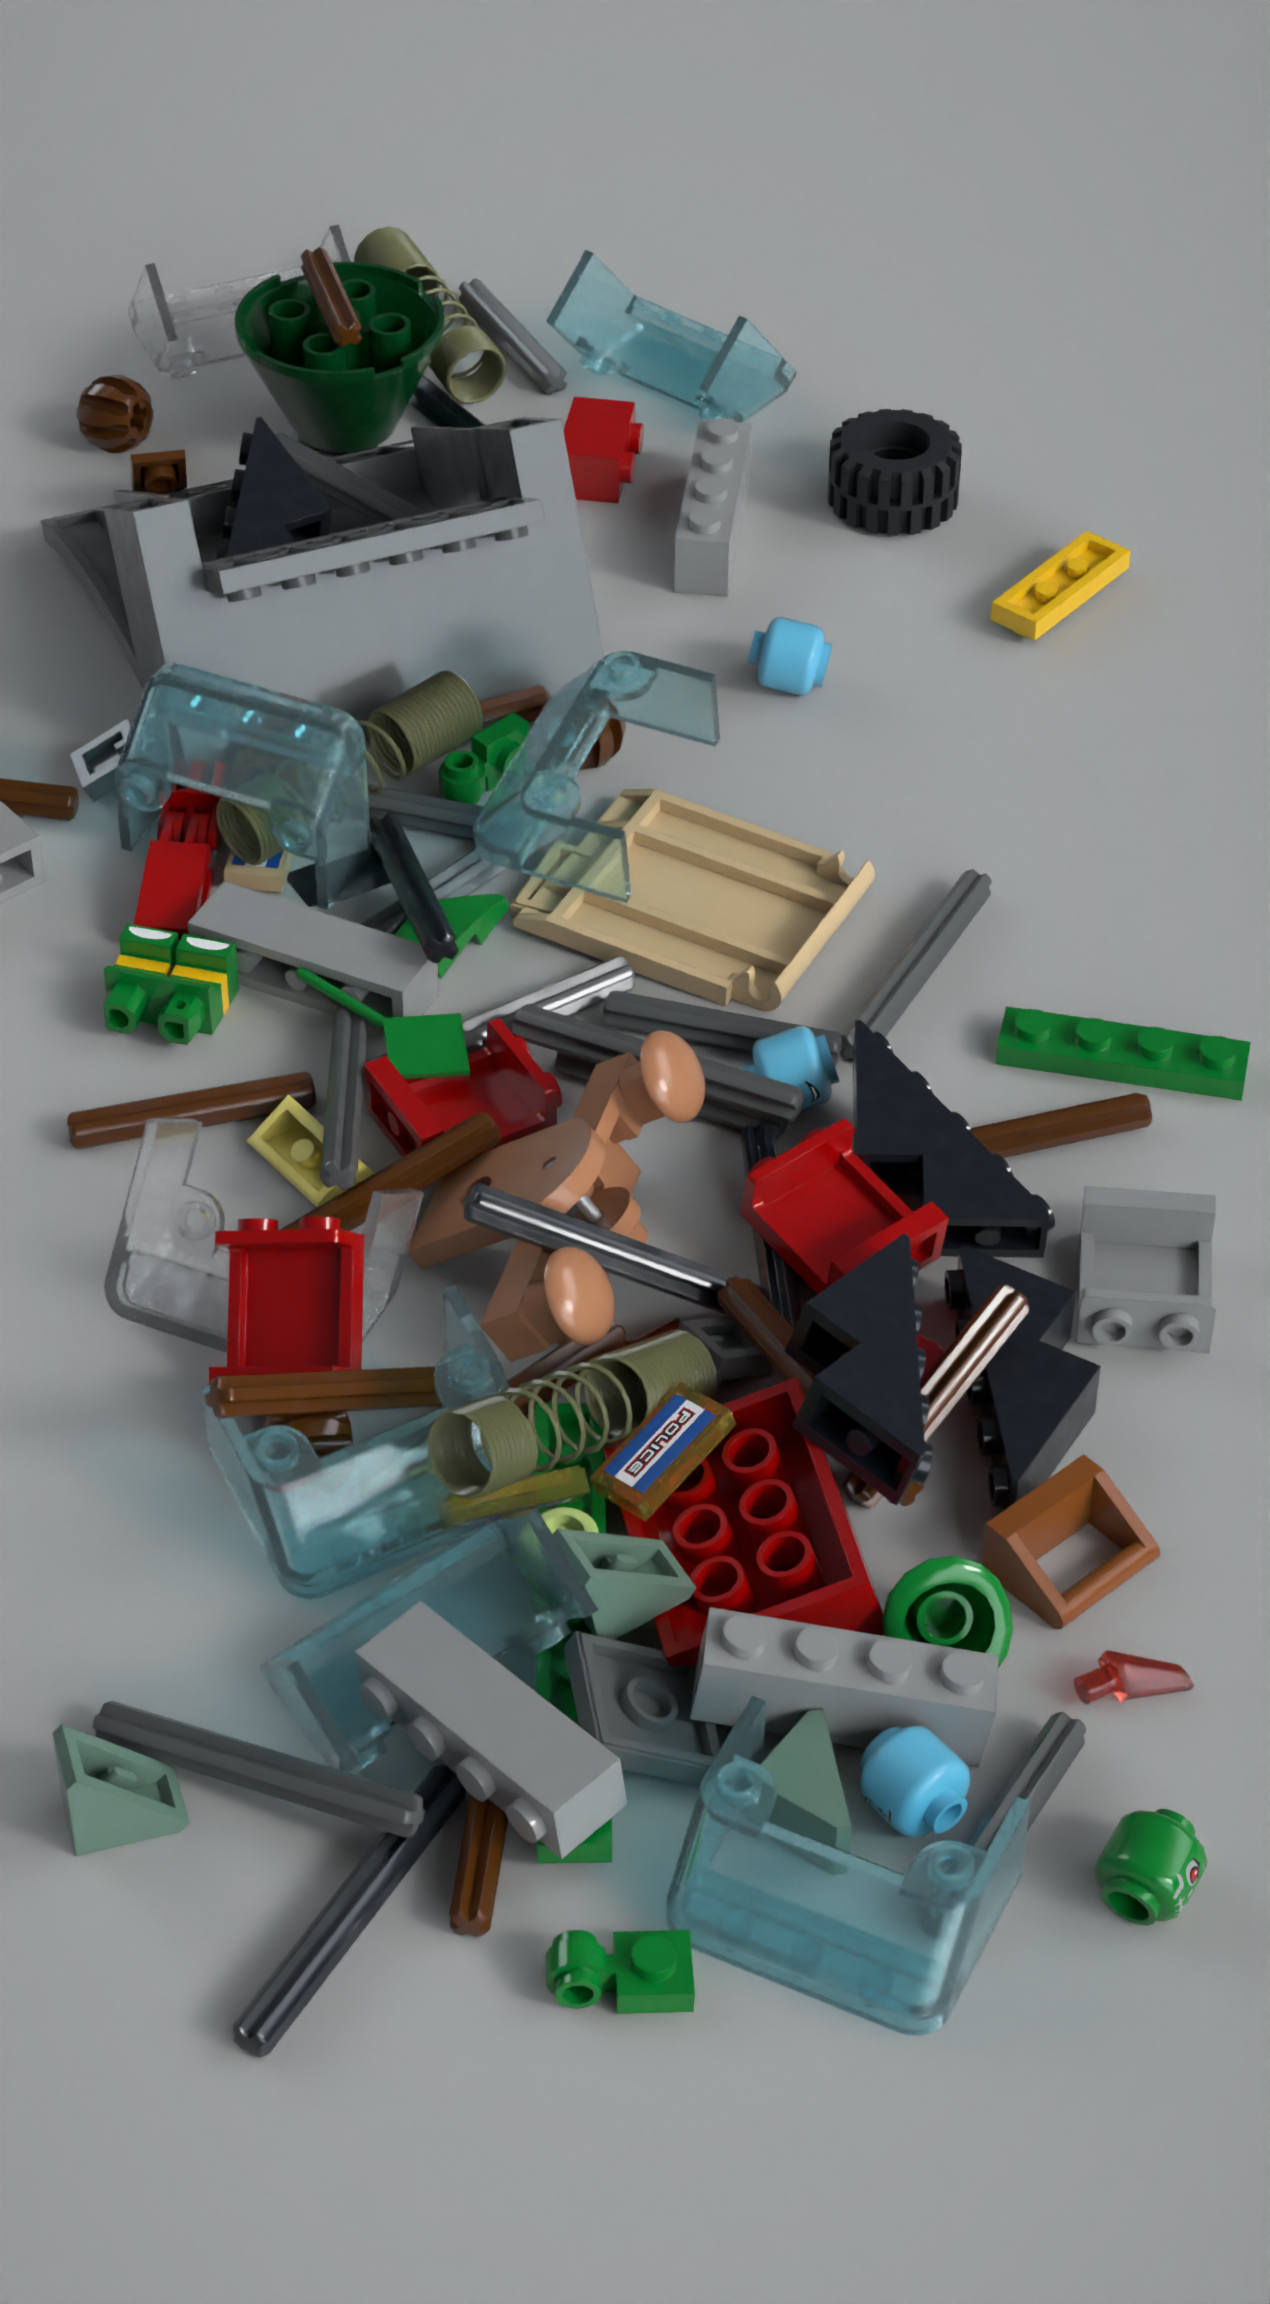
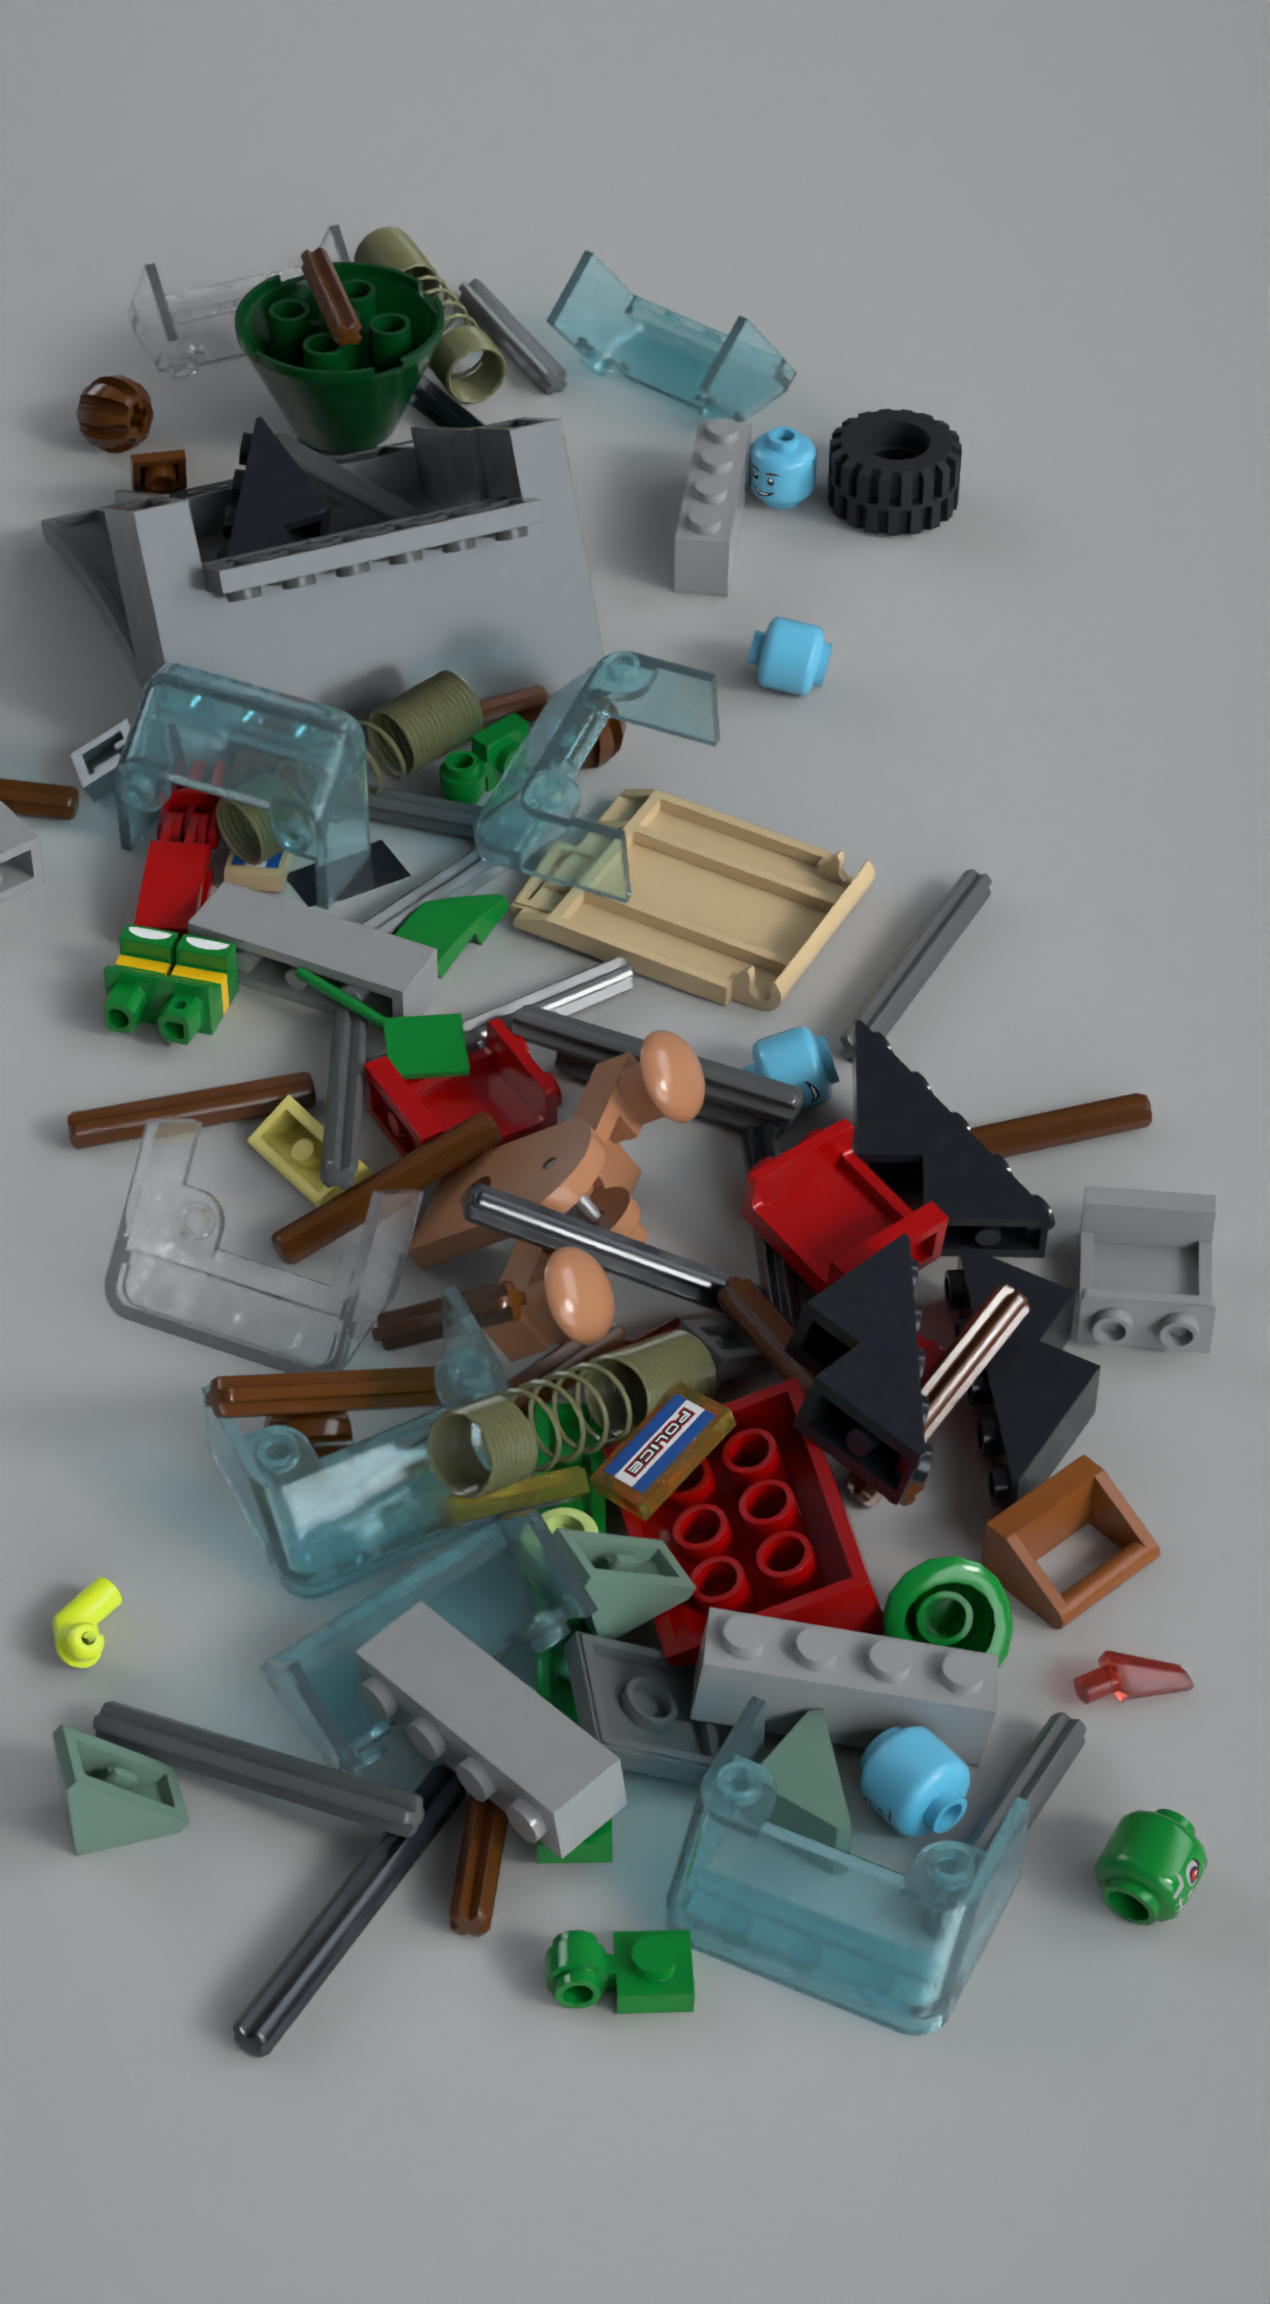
red panel [208,1217,364,1393] -> none
black axle [368,813,459,964] -> none
red brick [563,396,644,504] -> none
dark grey axle [603,990,842,1067] -> none
yellow plate [990,530,1131,641] -> none
green plate [995,1006,1251,1101] -> none
none -> neon yellow arm [52,1577,122,1669]
none -> reddish brown axle [372,1281,526,1351]
none -> medium azure head [748,426,817,509]

